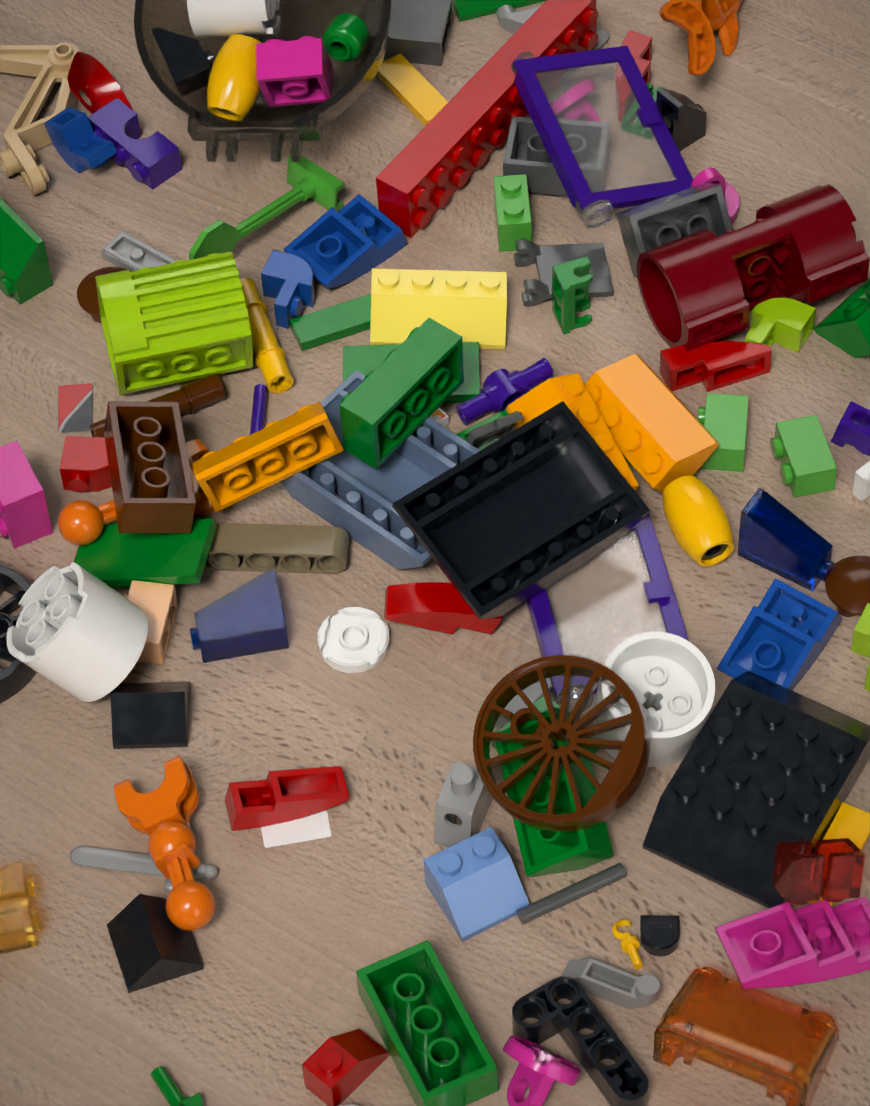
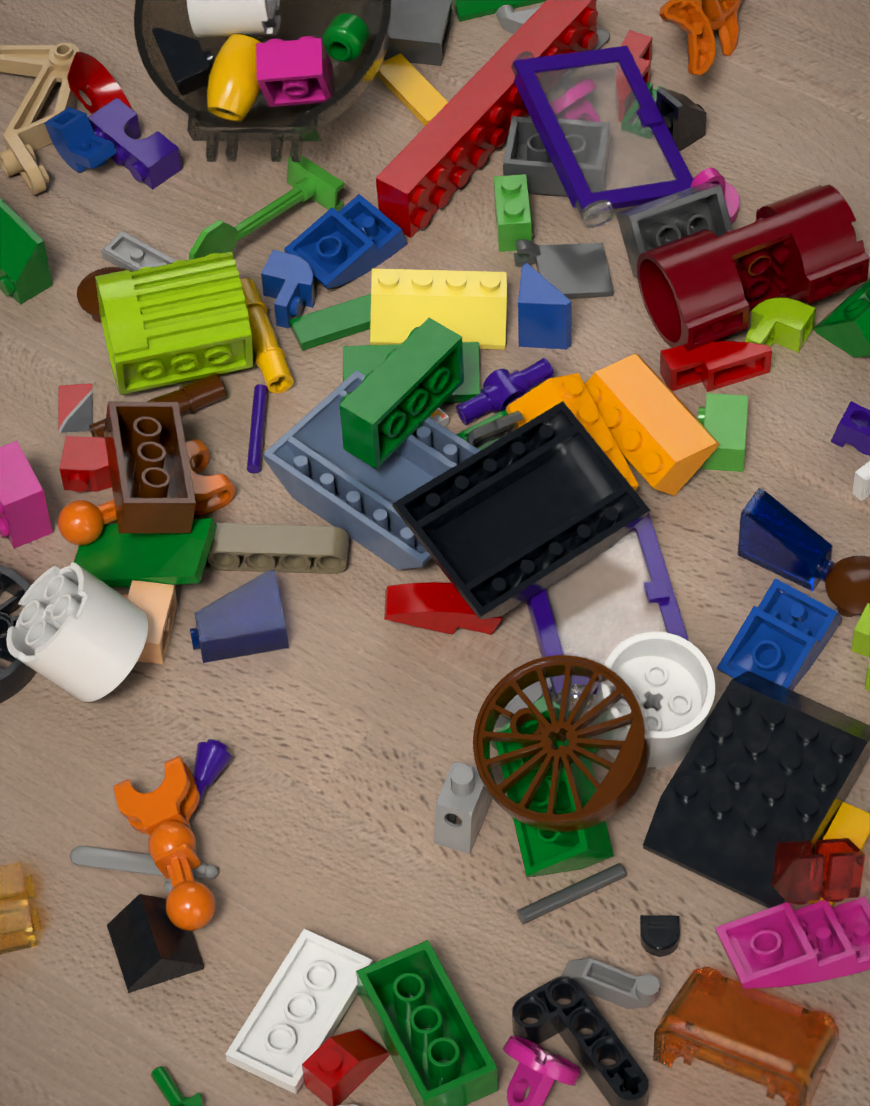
black slope [110,681,190,749] -> none
light orange slope [192,401,344,512] -> none
red slope [225,766,349,831] -> none
white sticker [261,810,332,848] -> none
white tile [318,607,390,673] -> none
medium blue slope [423,827,529,942] -> none
green hinge [552,257,593,335] -> none
yellow hand [612,919,643,969] -> none
yellow piece [662,475,734,567] -> none
bright green brick [770,415,837,498] -> none
none -> dark purple cone [193,739,232,808]
none -> white plate [225,929,373,1094]
none -> blue slope [518,263,572,350]

